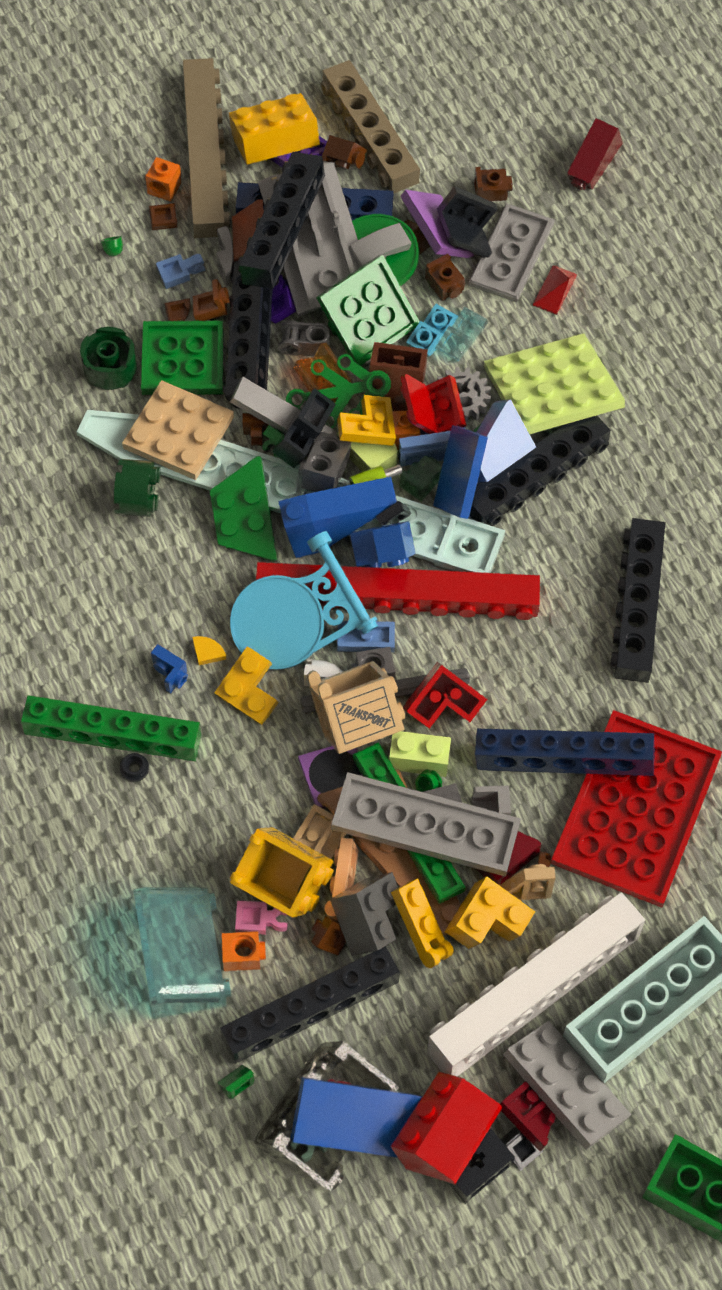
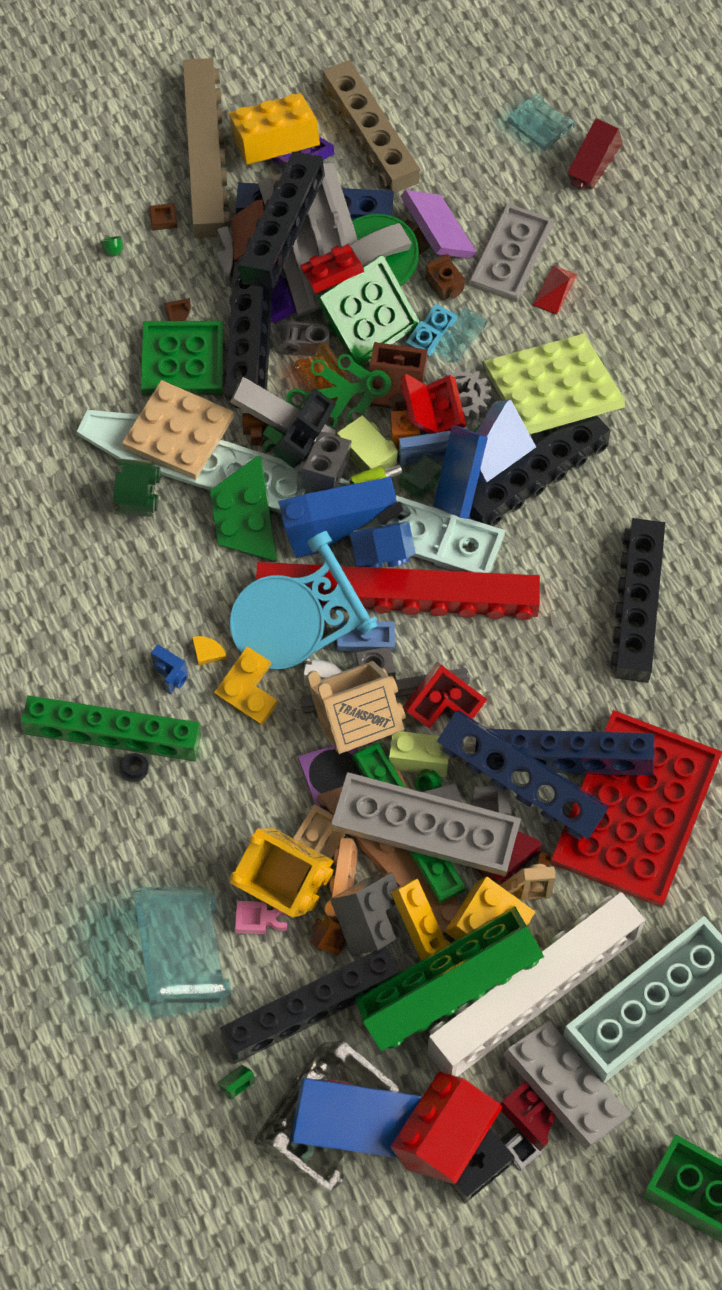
dark green brick [80,327,137,390] -> none
orange brick [145,157,182,202] -> none
medium blue plate [156,254,205,289] -> none
dark orange bracket [192,279,230,321] -> none
orange brick [222,931,266,971] -> none
reddish brown brick [322,135,367,170] -> none
yellow plate [337,395,396,446] -> none
black bracket [437,186,498,258] -> none
reddish brown brick [474,167,513,201] -> none
none -> red plate [300,243,364,294]
none -> green brick [356,906,545,1052]
none -> dark blue brick [437,710,609,840]
none -> clear light blue plate [508,93,576,151]

